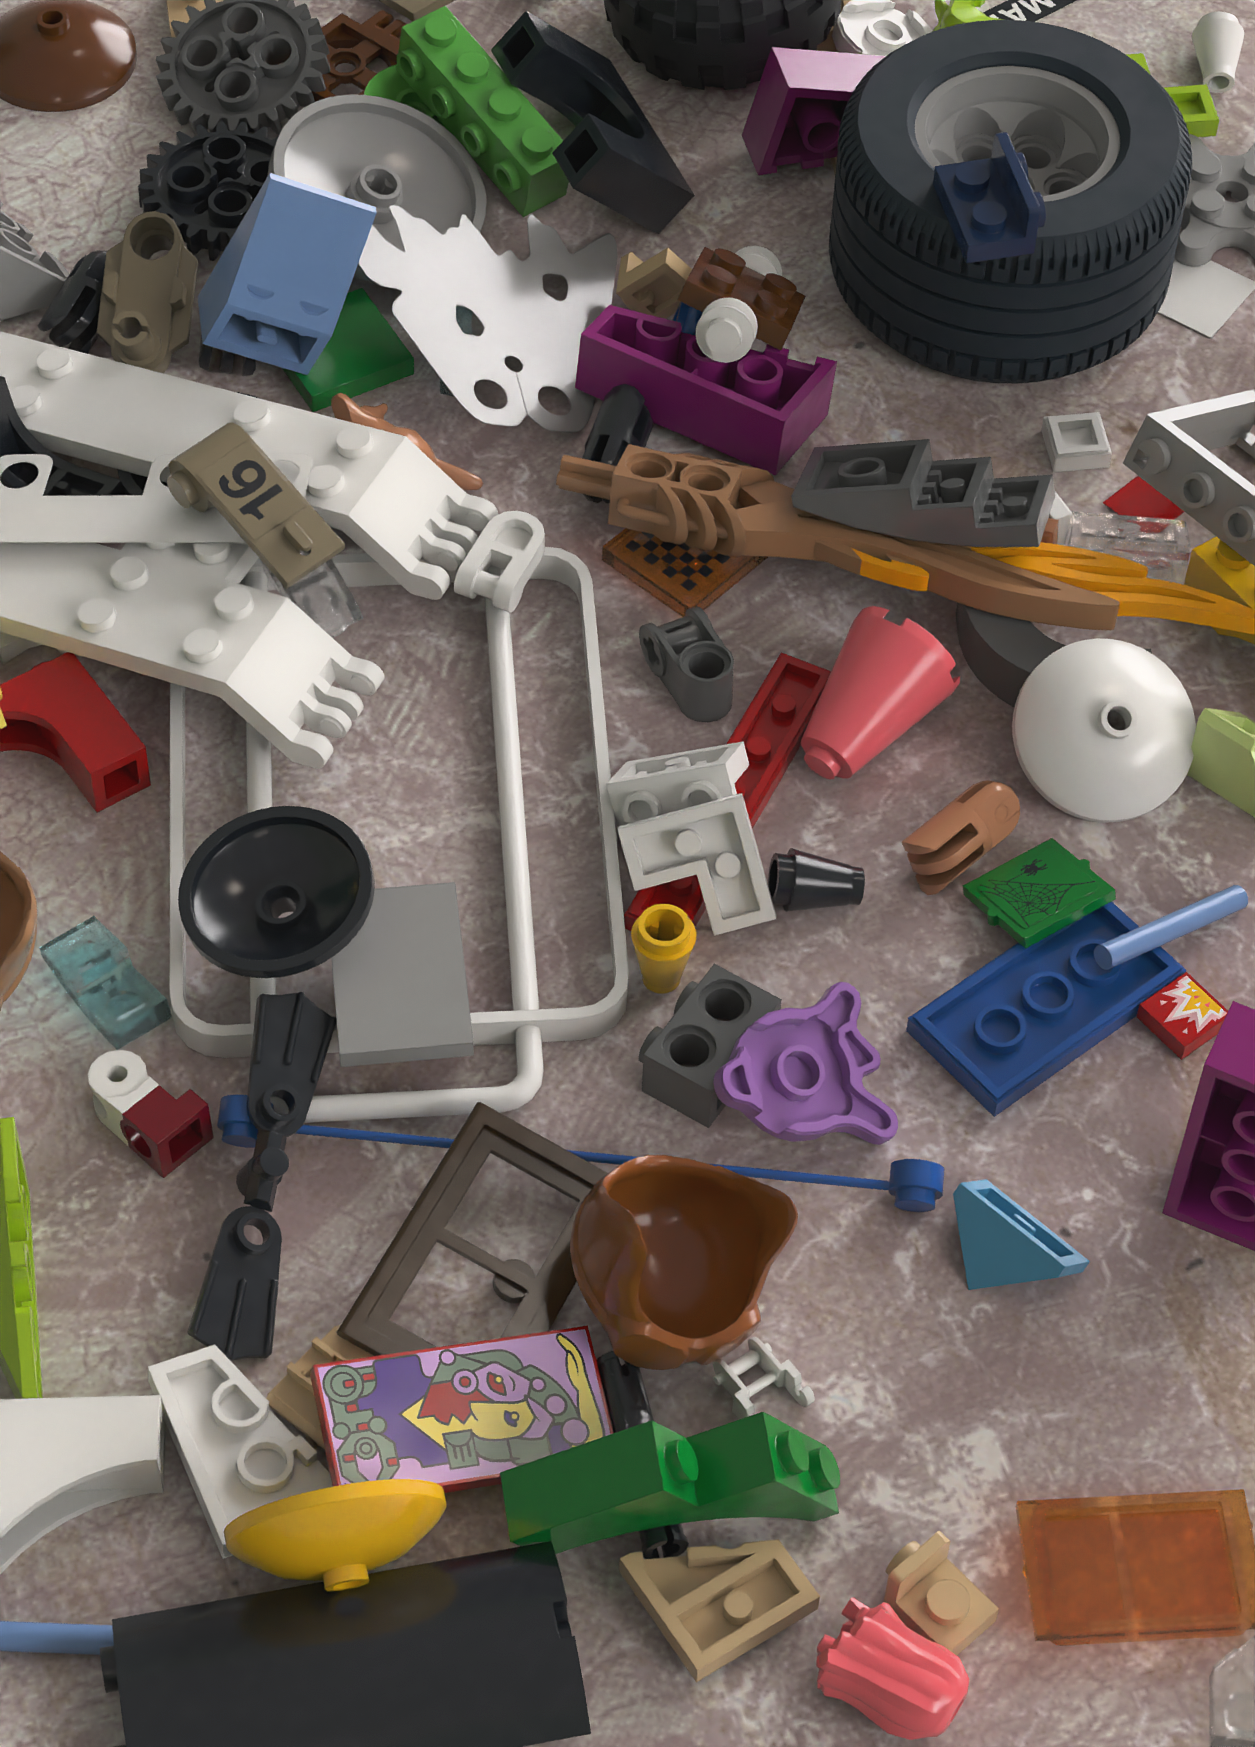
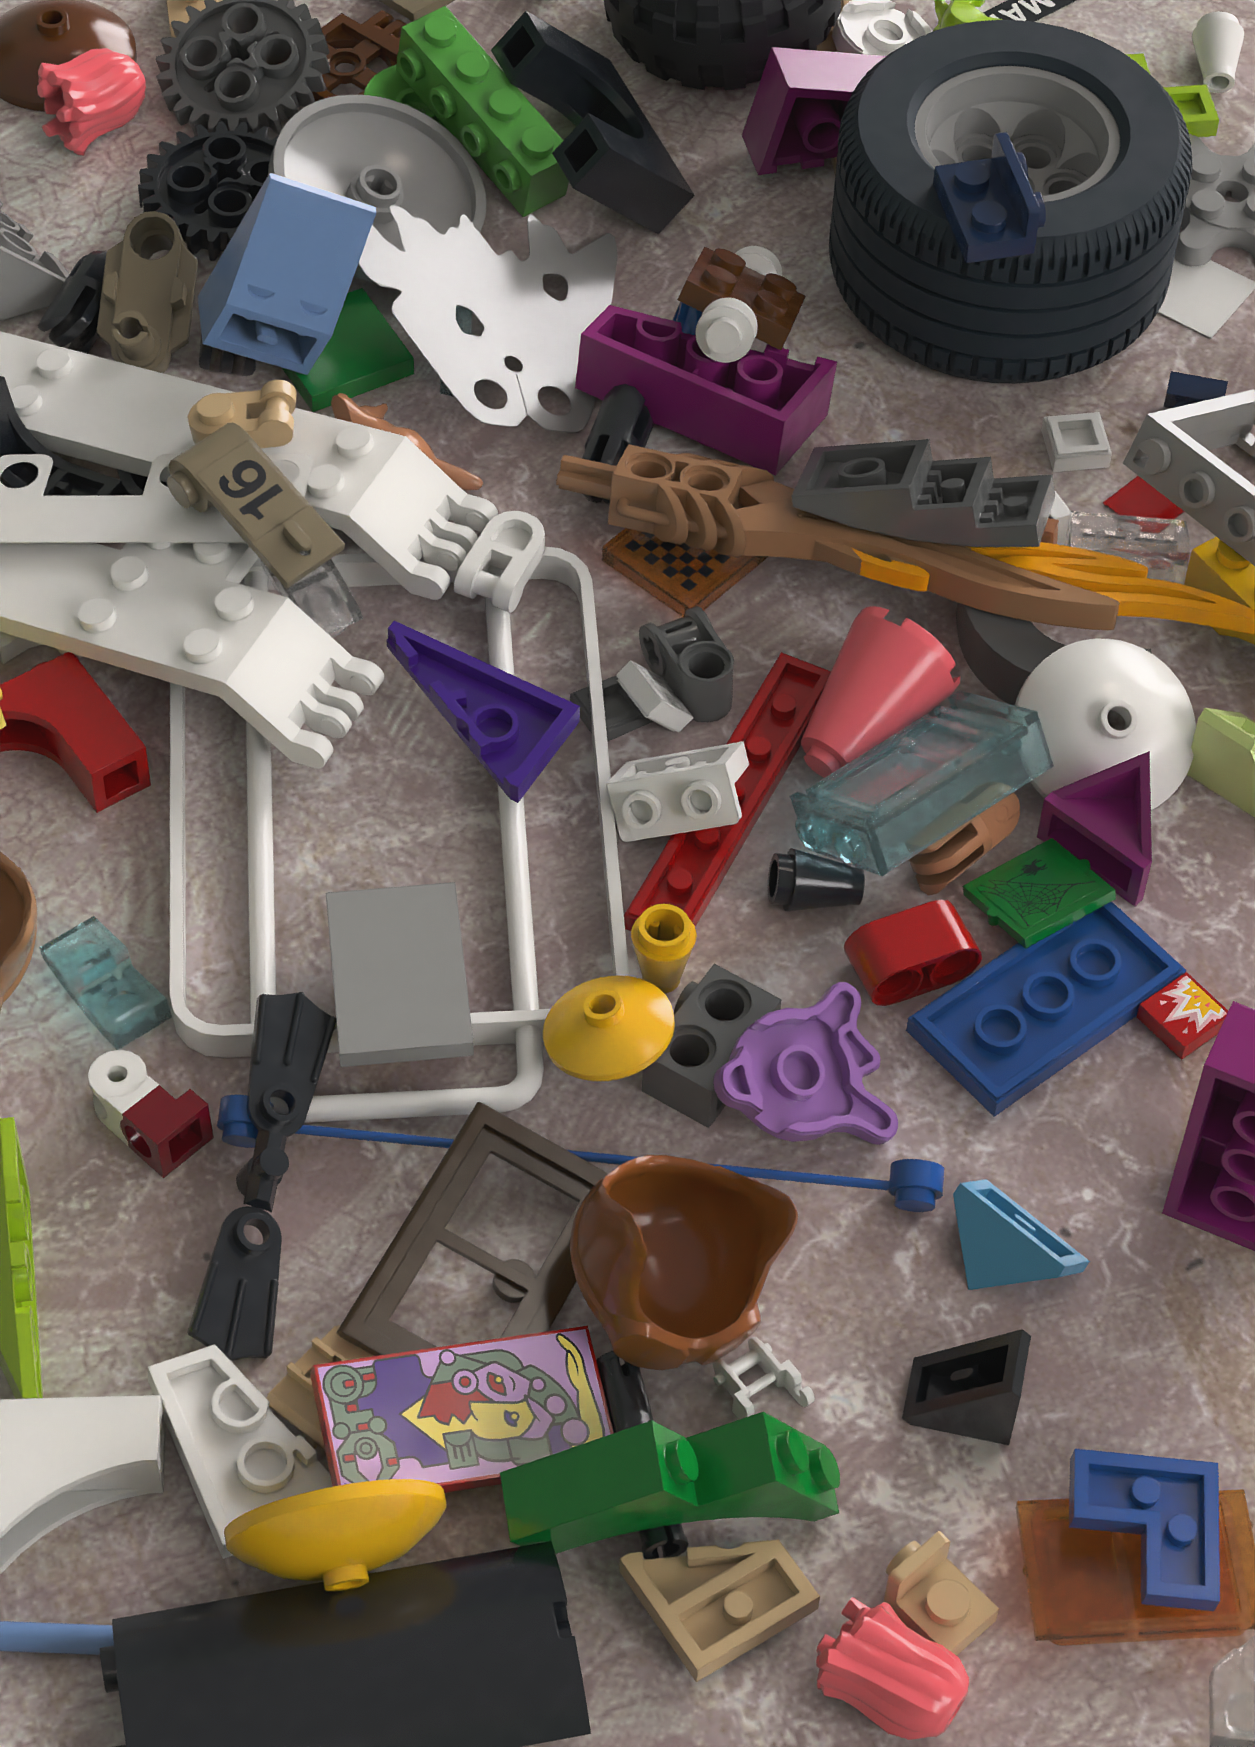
black dish [178,806,375,978] -> none
tan bracket [616,247,692,319] -> none
white plate [617,793,776,936] -> none
medium blue bar [1094,885,1248,970] -> none
none -> coral piece [37,48,146,156]
none -> tan plate [187,379,296,448]
none -> dark purple wing [386,621,580,803]
none -> yellow dish [543,975,675,1081]
none -> dark grey tile [570,676,653,742]
none -> white tile [616,660,694,732]
none -> clear light blue door [790,690,1054,876]
none -> red beam [844,899,982,1006]
none -> black slope [902,1329,1031,1446]
none -> magenta slope [1037,751,1152,907]
none -> blue plate [1069,1449,1220,1611]
none -> dark blue tile [1163,371,1228,408]

